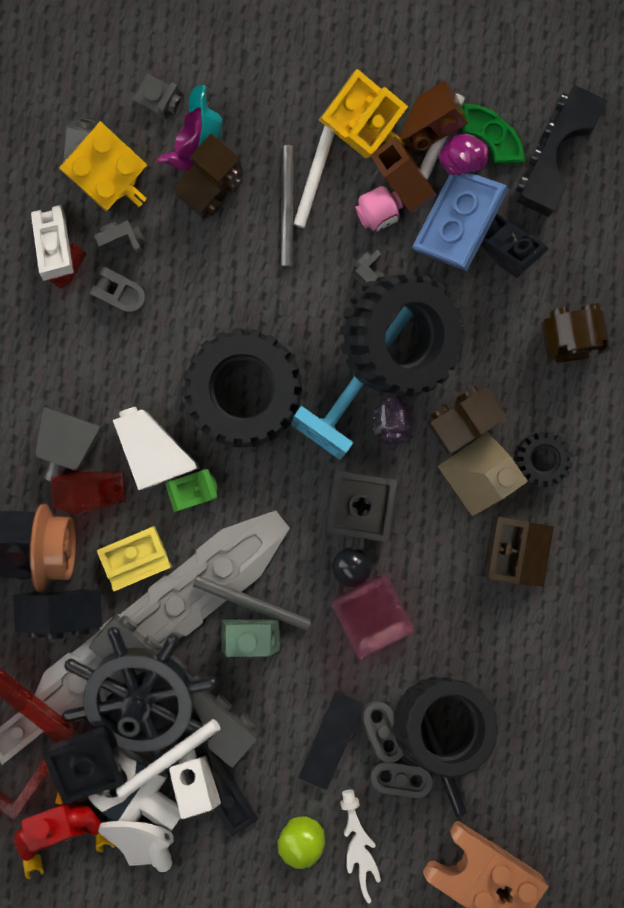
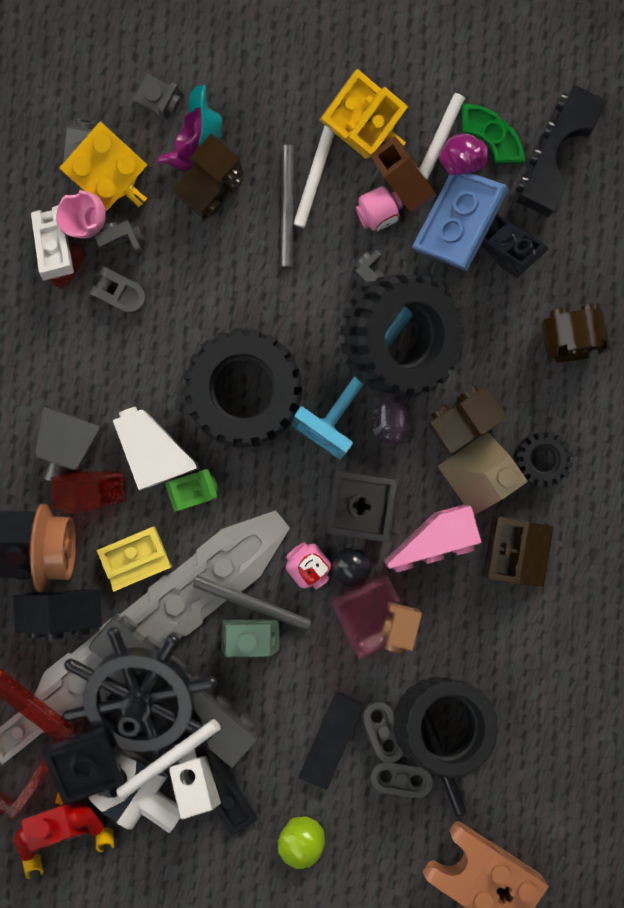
white arm [98,821,174,872] -> none
white piece [340,789,381,903] -> none
reddish brown slope [400,80,468,154] -> none
none -> bright pink hair [56,190,106,239]
none -> head [286,542,331,589]
none -> medium nougat brick [382,602,422,654]
none -> bright pink slope [384,505,481,572]

